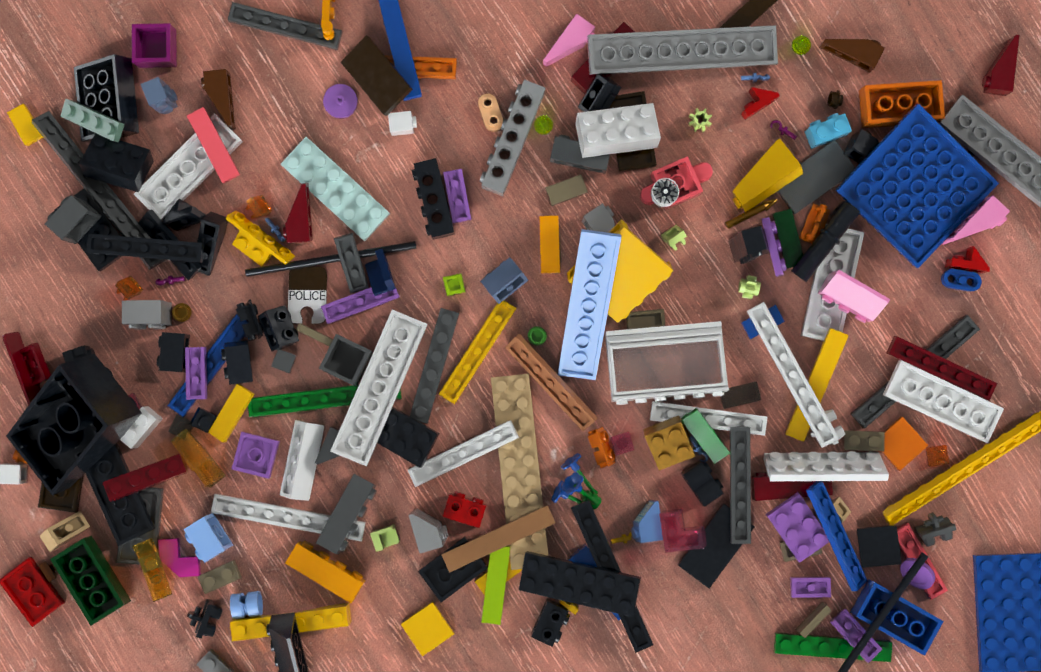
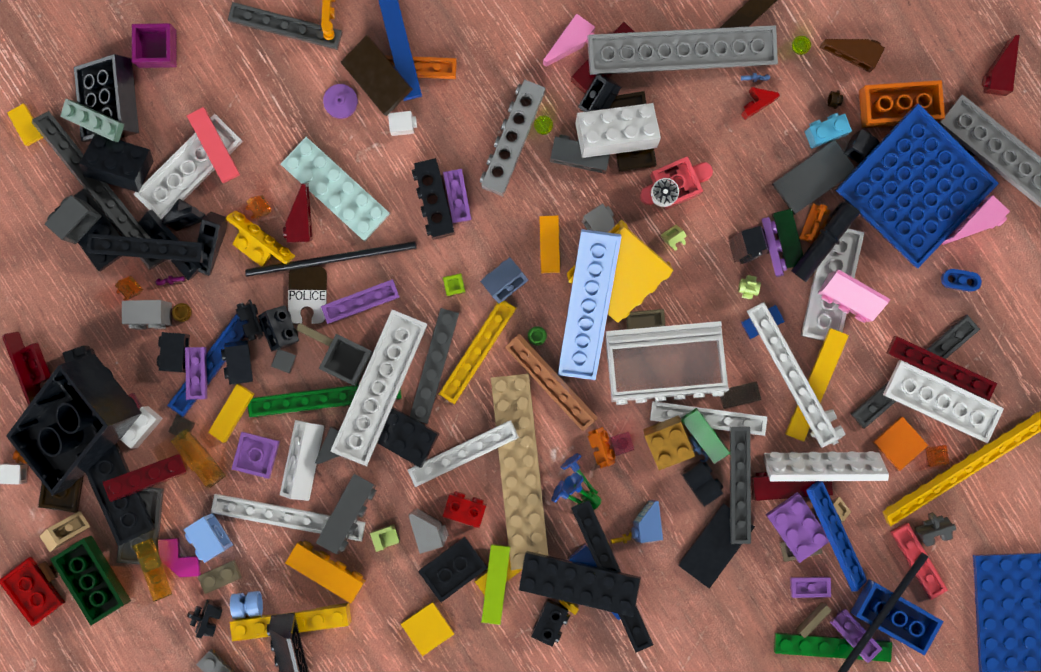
sand blue brick [141,77,178,114] -> none
black plate [189,407,217,433] -> none
reddish brown slope [201,69,236,130] -> none
medium blue hand [265,218,285,242] -> none
dark grey tile [334,233,369,293] -> none
dark blue panel [365,249,396,296] -> none
medium nougat tile [441,505,555,573] -> none
light nougat plate [478,94,503,132] -> none
dark tan tile [545,174,588,206] -> none
clear pink brick [659,509,707,553] -> none
yellowish green gear [688,108,712,132] -> none
pearl gold piece [725,199,778,229] -> none
yellow slope [732,138,803,213] -> none
magenta hand [770,120,797,140] -> none
dark tan plate [844,430,885,451] -> none
black tile [856,525,902,568] -> none
medium lavender piece [900,558,935,589] -> none
red slope [945,246,990,274] -> none

